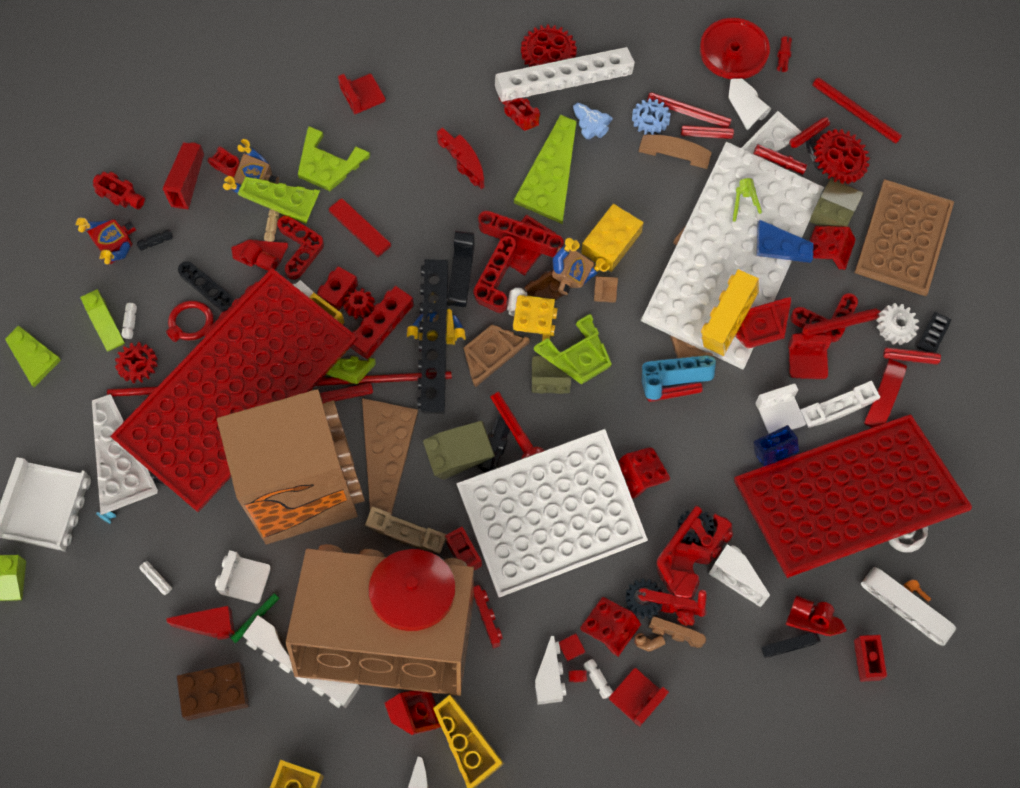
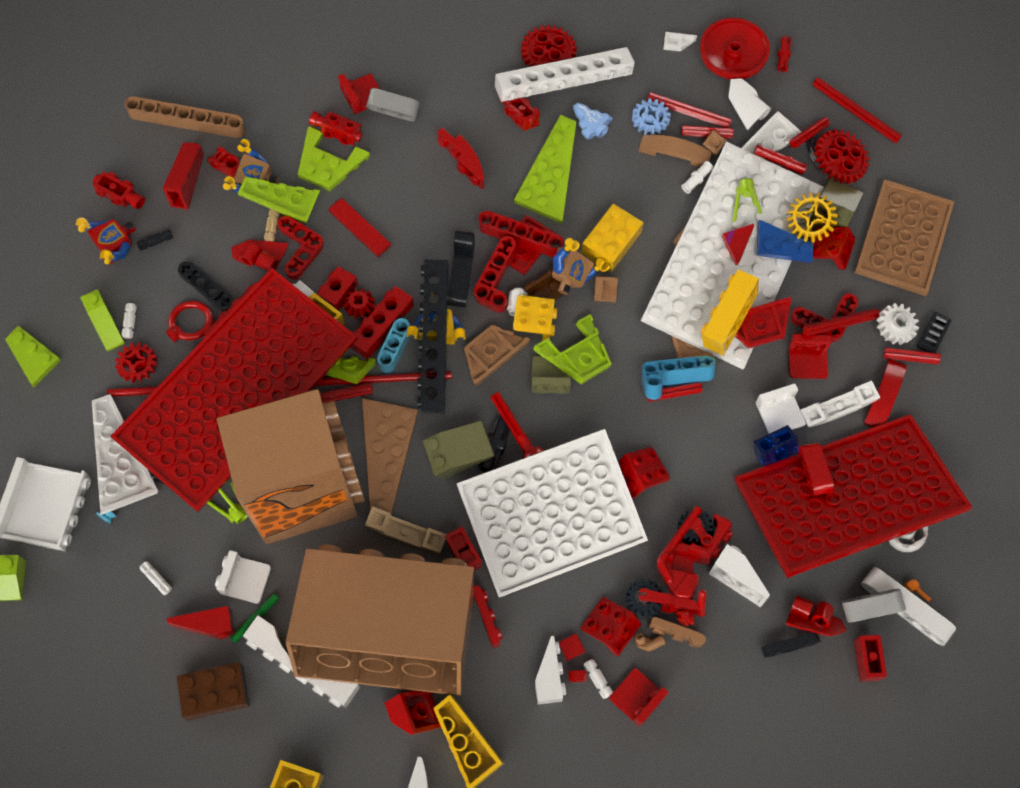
red dish [369,549,455,631] -> none
none -> medium nougat beam [124,96,246,138]
none -> lime plant [207,482,248,524]
none -> red brick [309,111,363,145]
none -> light grey beam [366,88,420,121]
none -> medium azure beam [377,318,411,373]
none -> white tile [663,32,697,51]
none -> white pin [681,161,713,194]
none -> medium nougat tile [701,130,727,155]
none -> red tile [721,224,754,266]
none -> yellow gear [786,192,838,243]
none -> red beam [798,442,834,496]
none -> light grey beam [842,589,906,622]

